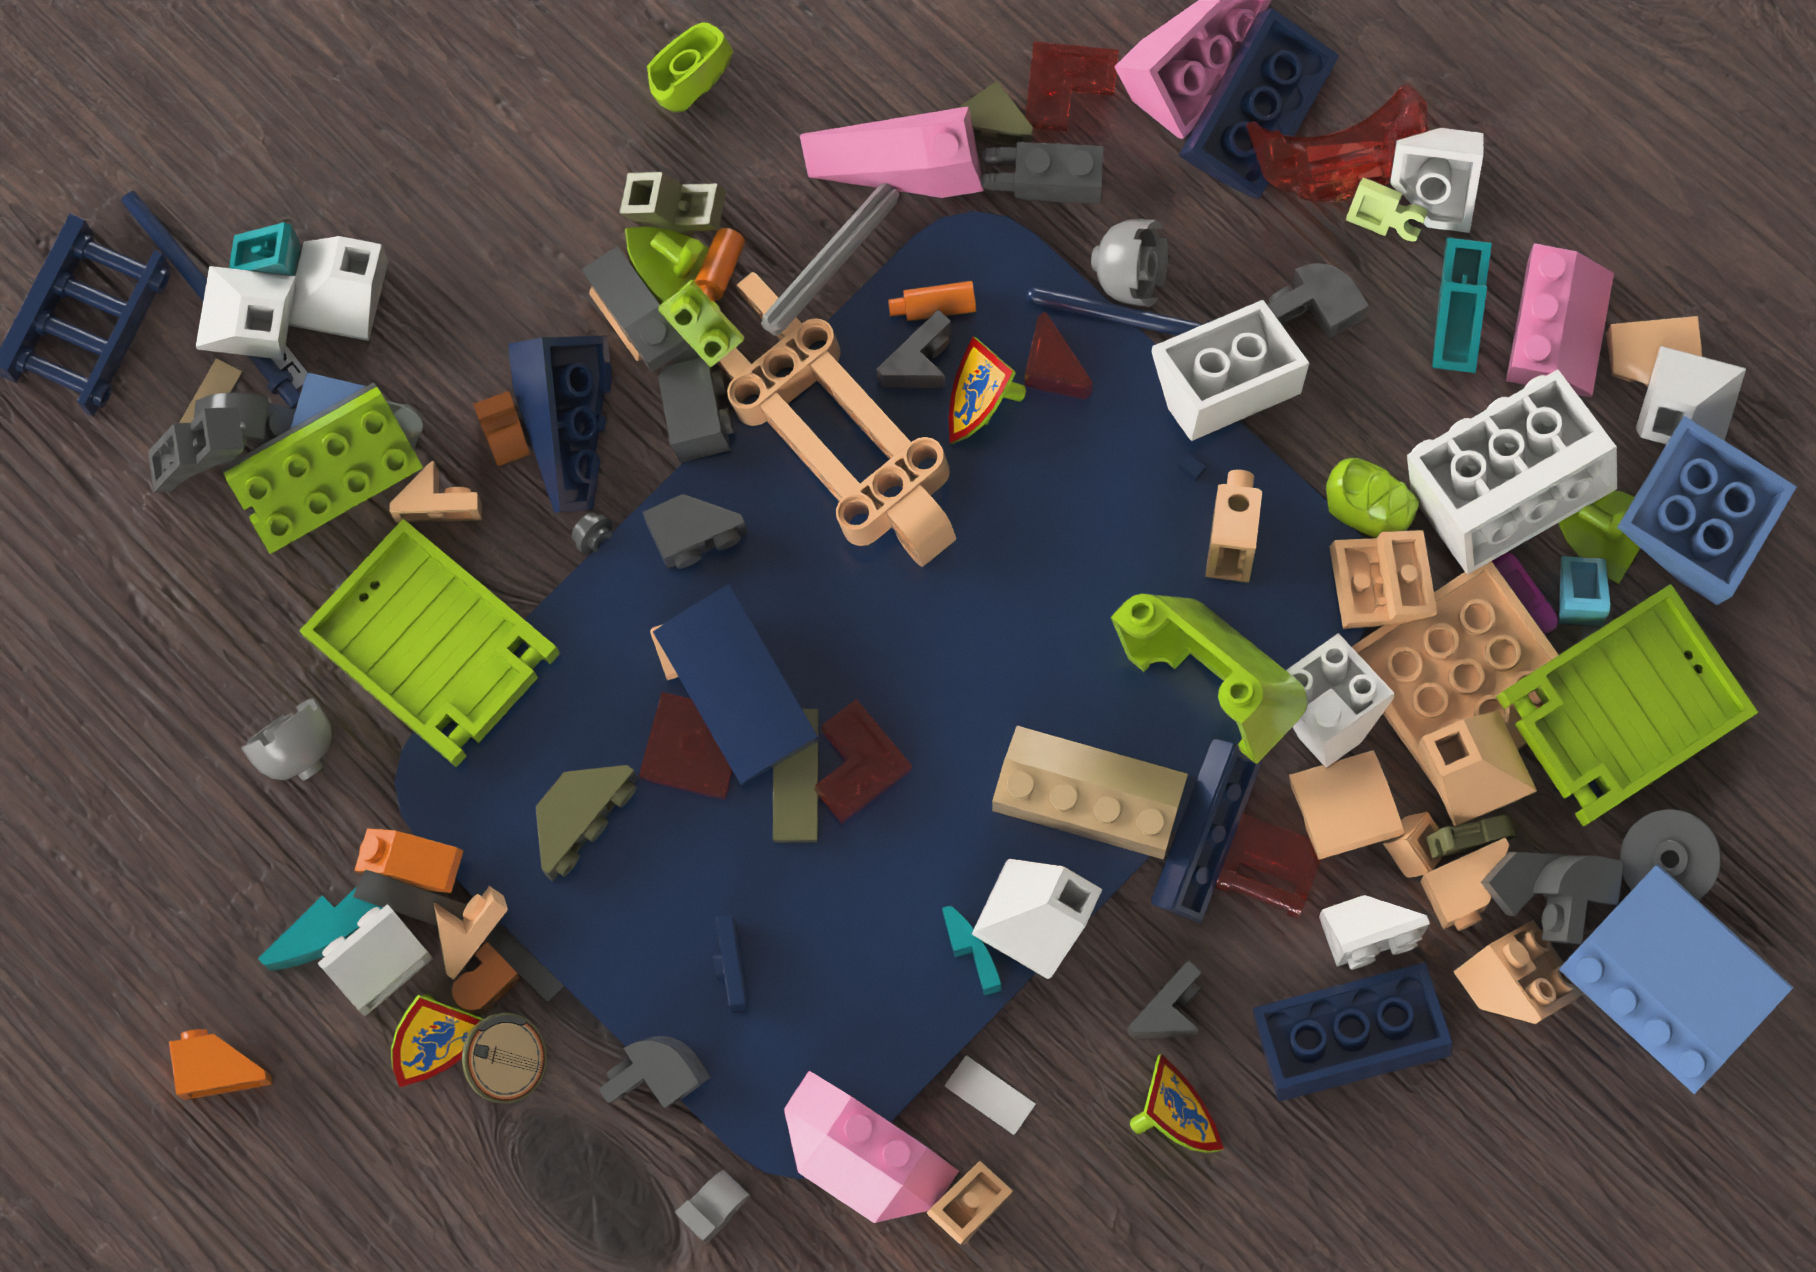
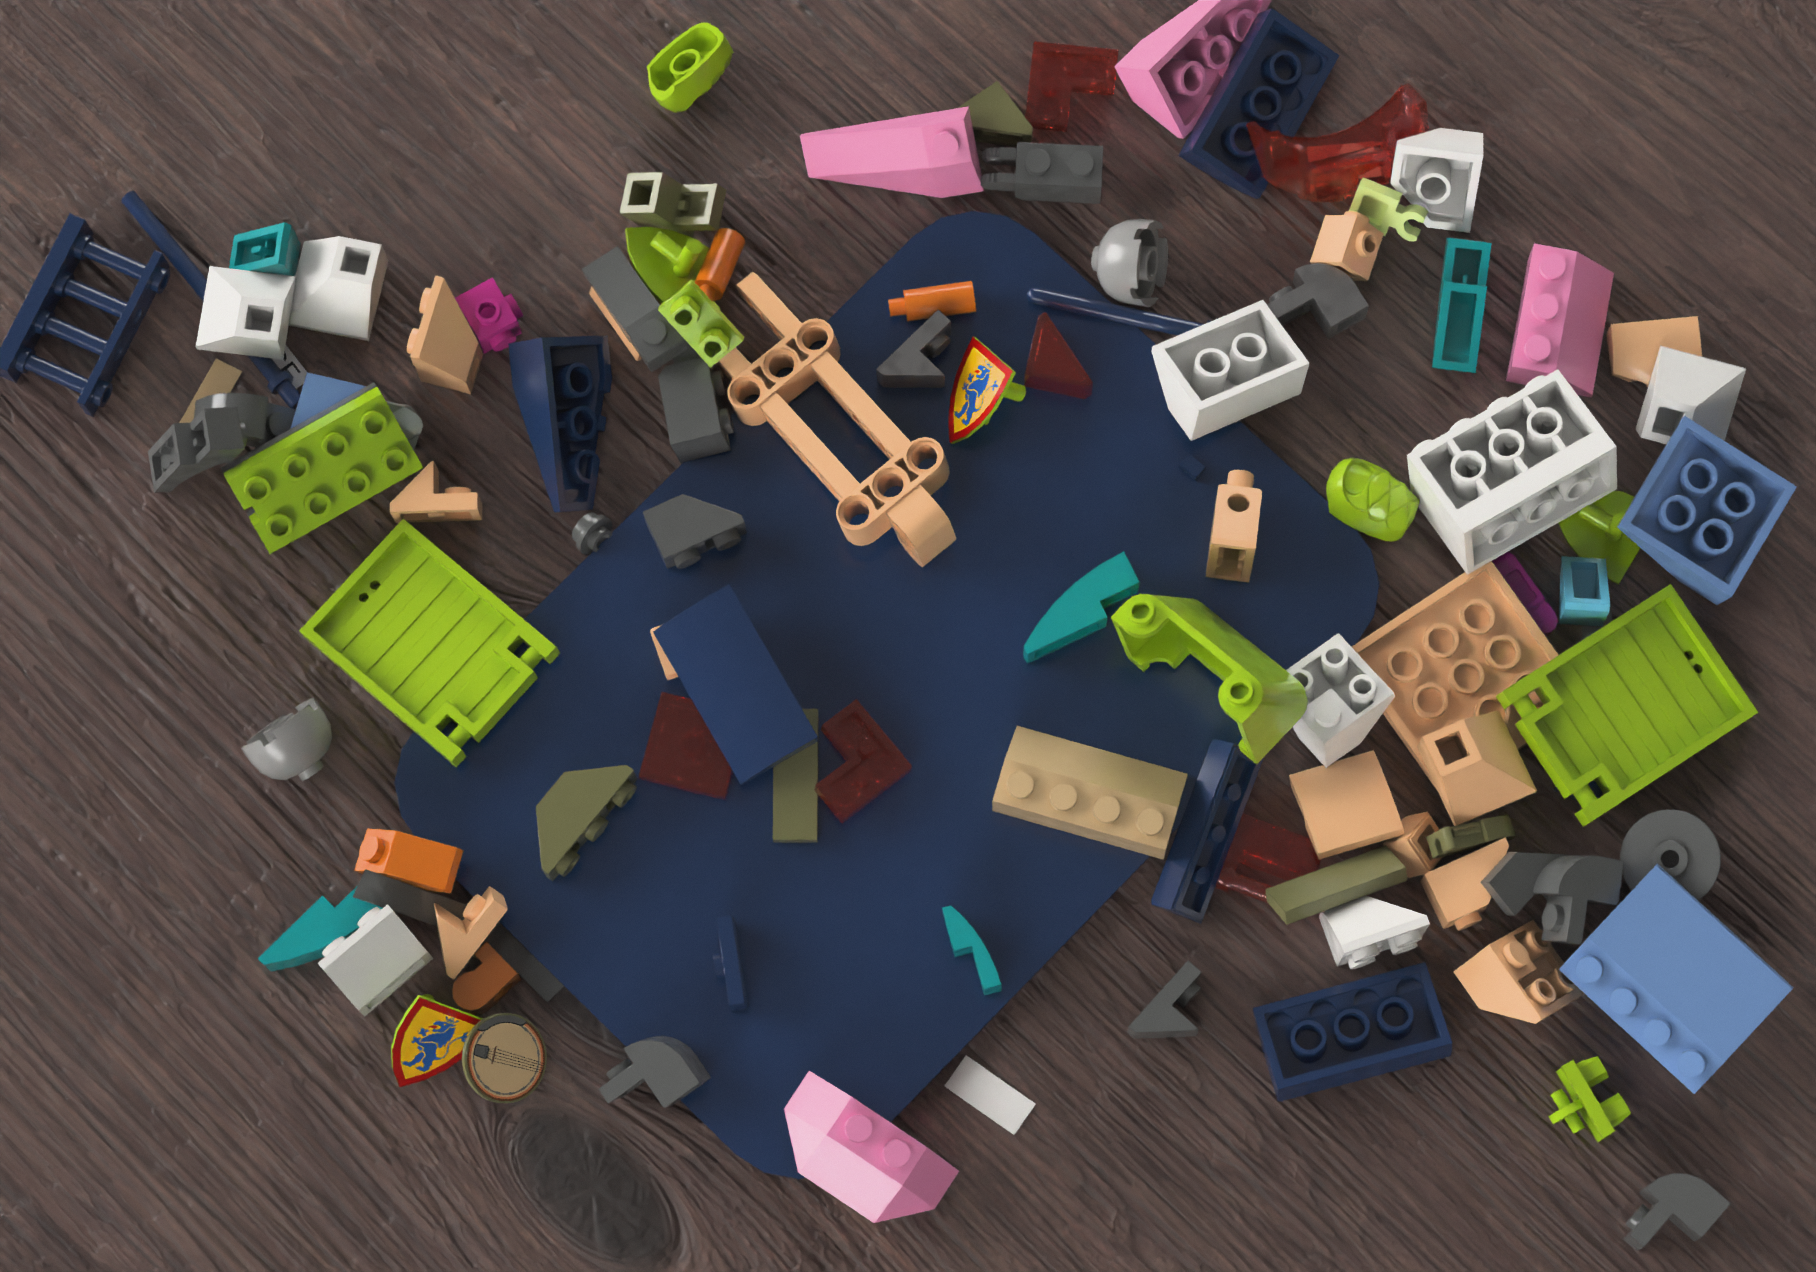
orange slope [169,1029,273,1100] -> none
dark orange leg [473,391,531,467] -> none
light grey leg [675,1170,750,1244] -> none
light grey axle [761,183,899,336] -> none
light nougat slope [927,1161,1013,1245] -> none
white slope [972,859,1102,979] -> none
shield [1130,1054,1224,1153] -> none
light nougat slope [1329,530,1437,629] -> none
none -> light nougat slope [407,275,483,394]
none -> dark pink brick [455,277,523,354]
none -> teal slope [1023,551,1140,664]
none -> olive tile [1265,845,1407,925]
none -> light nougat brick [1310,211,1384,281]
none -> lime hips [1549,1056,1631,1143]
none -> dark grey brick [1624,1173,1731,1251]

